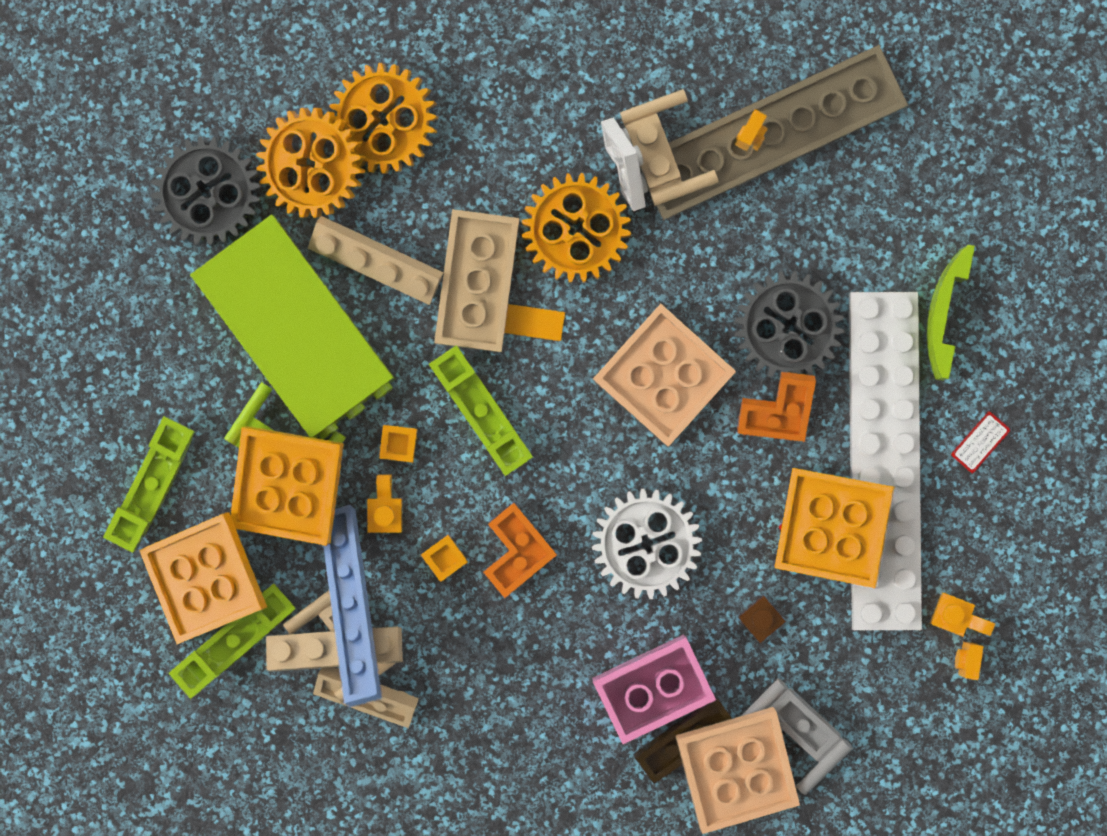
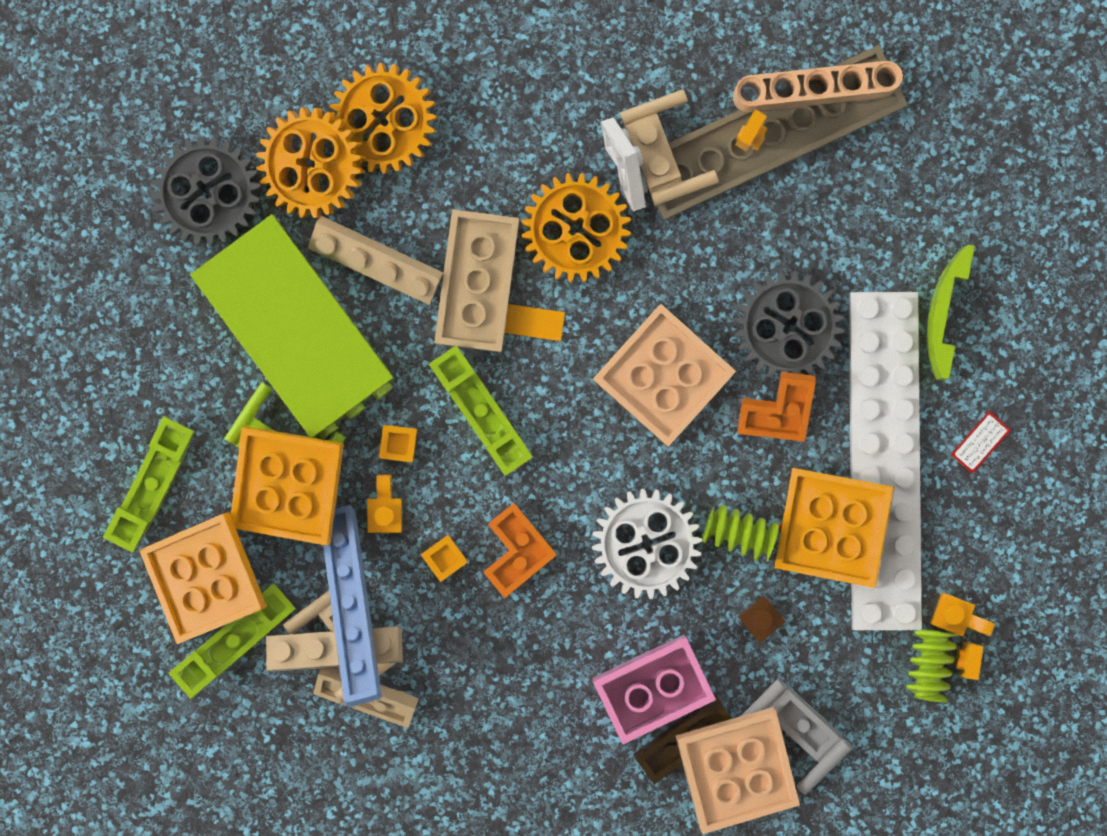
none -> lime piece [702,504,779,561]
none -> light nougat beam [733,61,903,112]
none -> lime piece [906,629,958,703]

